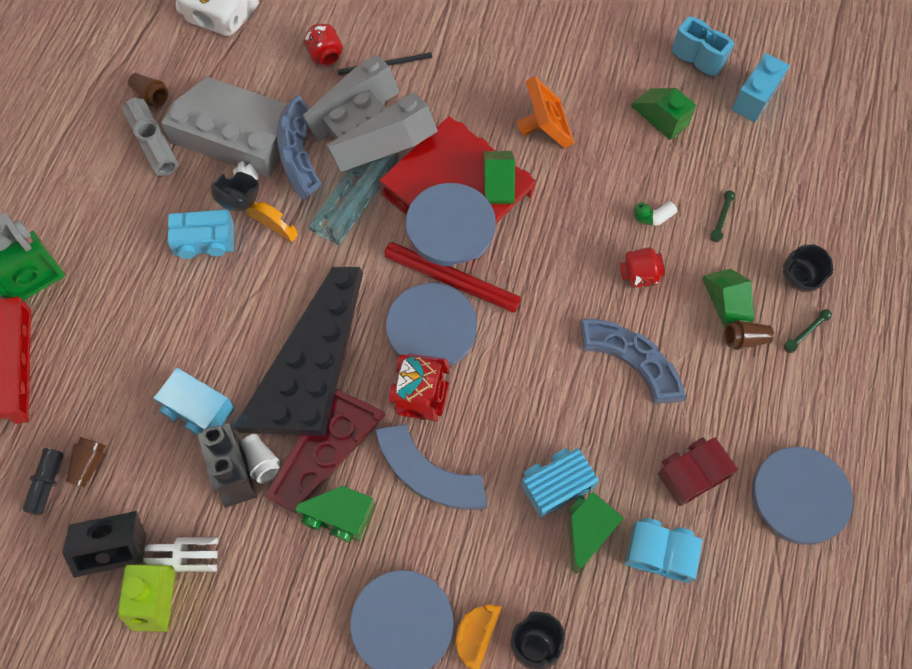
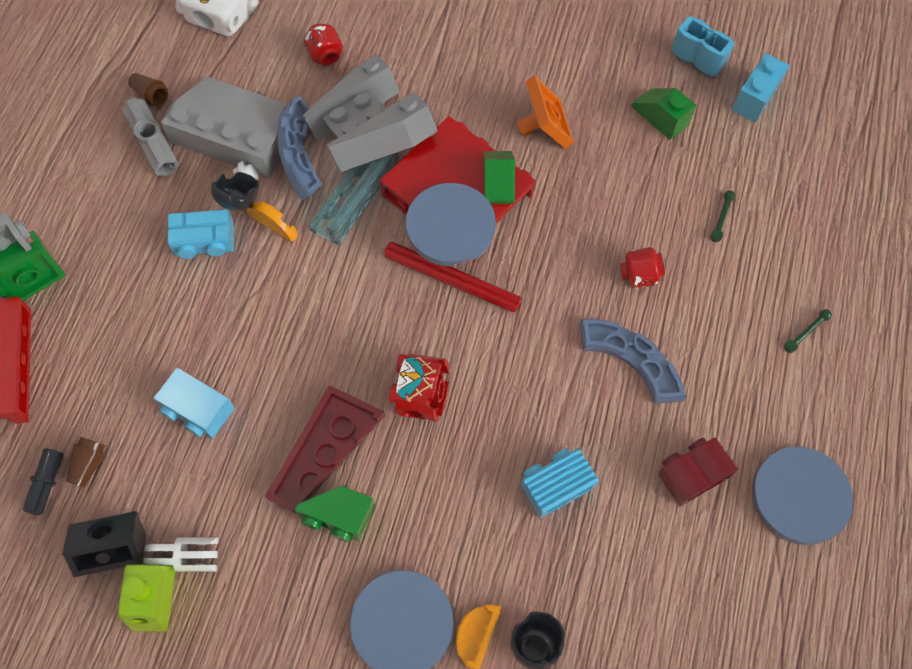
black hips [197,423,257,508] -> none
black wing [233,267,363,436] -> none
white cone [241,434,280,483] -> none
black axle [338,52,432,75] -> none
sand blue tile [376,424,487,510] -> none
sand blue tile [386,283,477,365] -> none
green slope [568,492,624,574] -> none
medium azure brick [624,518,702,583] -> none
arm [634,201,677,226] -> none
green slope [702,268,754,328] -> none
reddish brown cone [724,320,774,350] -> none
black hair [783,244,834,292] -> none

